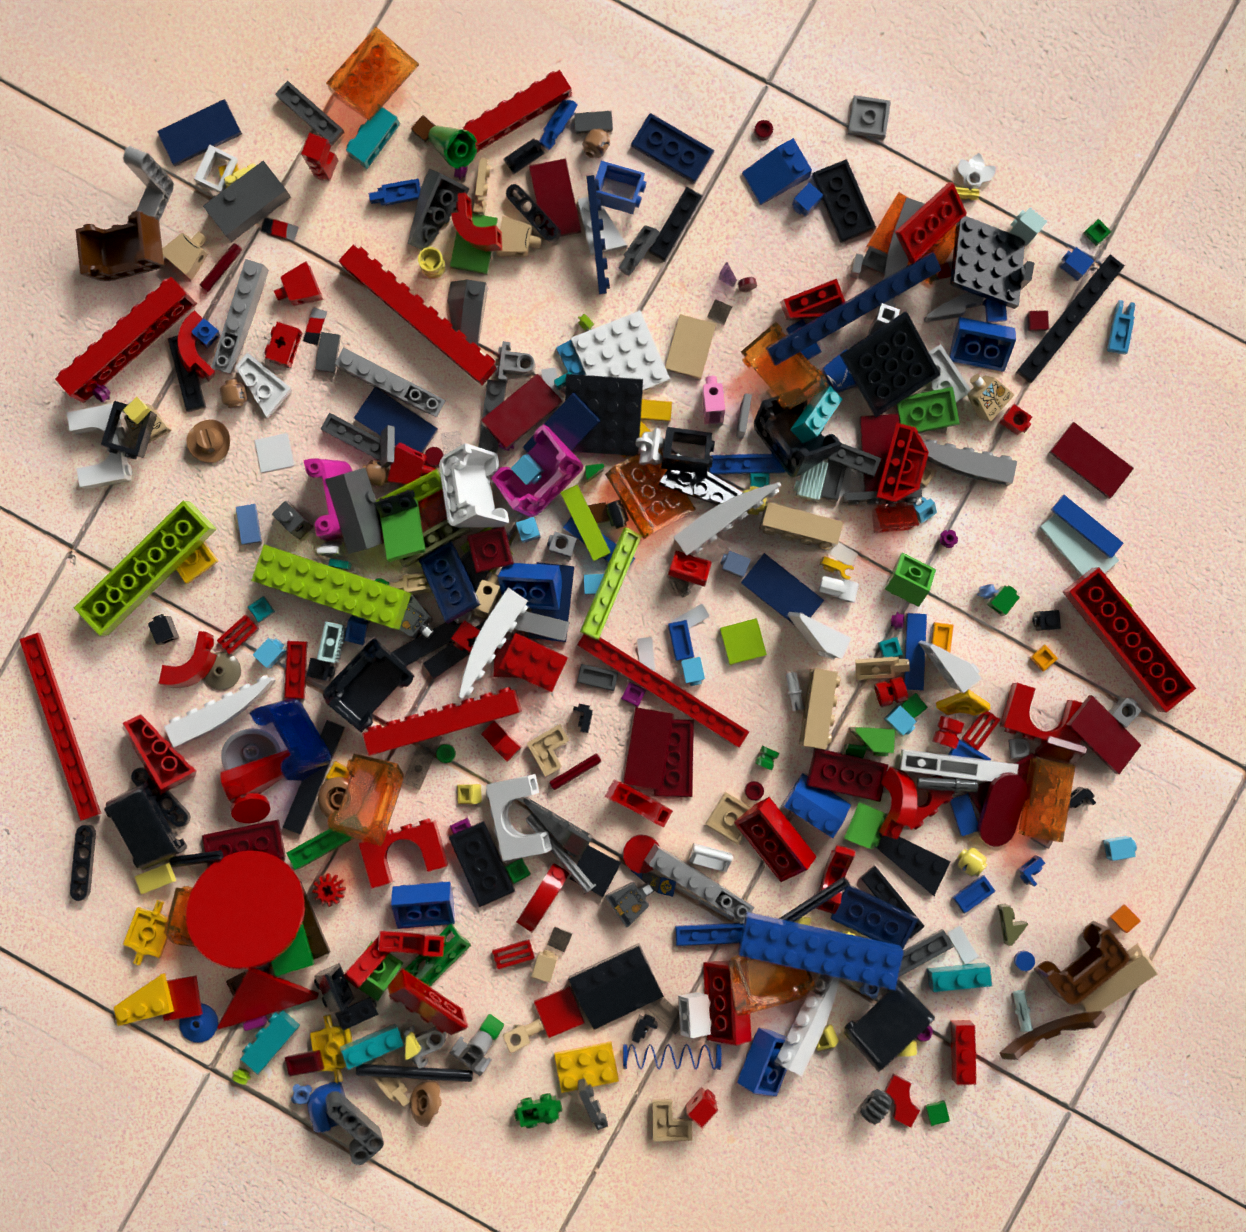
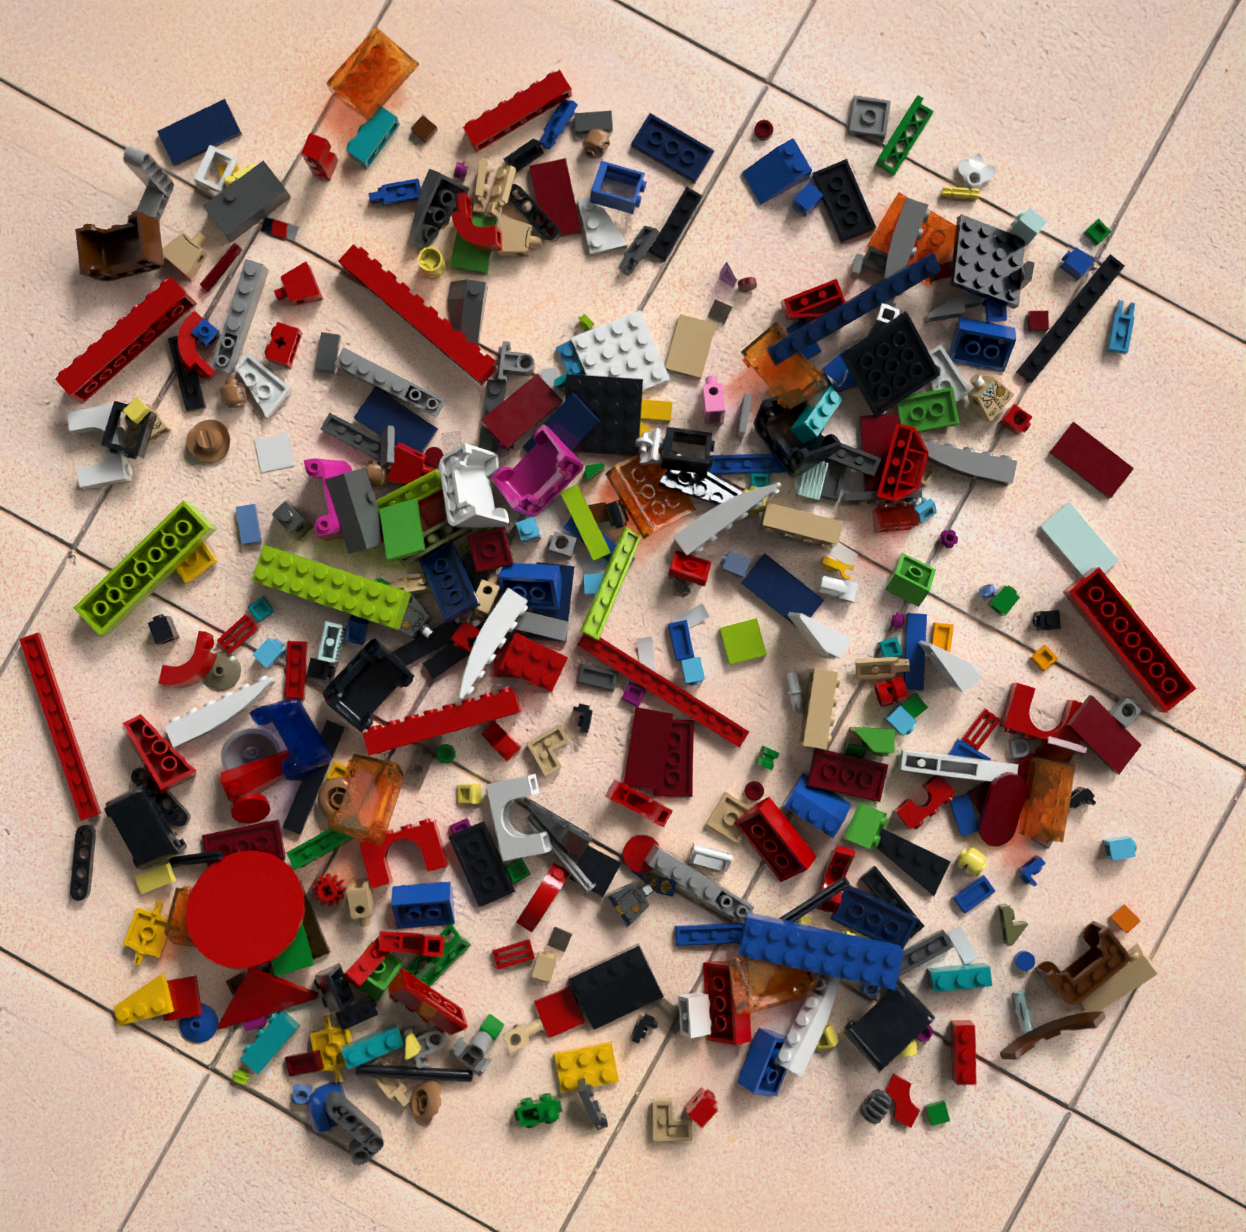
magenta plate [92,385,110,402] -> none
dark grey plate [275,80,344,146] -> none
sticker [303,308,327,345] -> none
white slope [317,541,344,557] -> none
teal tile [328,558,352,570] -> none
black hinge [374,489,418,518] -> none
green cone [428,126,477,169] -> none
medium azure brick [511,454,545,485] -> none
dark red axle [549,753,602,790] -> none
dark blue plate [586,175,610,294] -> none
blue piece [623,1044,721,1070] -> none
red arch [879,767,917,839] -> none
red tile [895,182,967,263] -> none
dark grey pin [917,777,978,793] -> none
red wheel [932,716,965,749] -> none
yellow tile [936,689,991,716] -> none
blue tile [1051,495,1124,558] -> none
none -> tan torso [346,878,375,927]
none -> tan hinge [487,165,516,218]
none -> green fence [875,94,934,176]

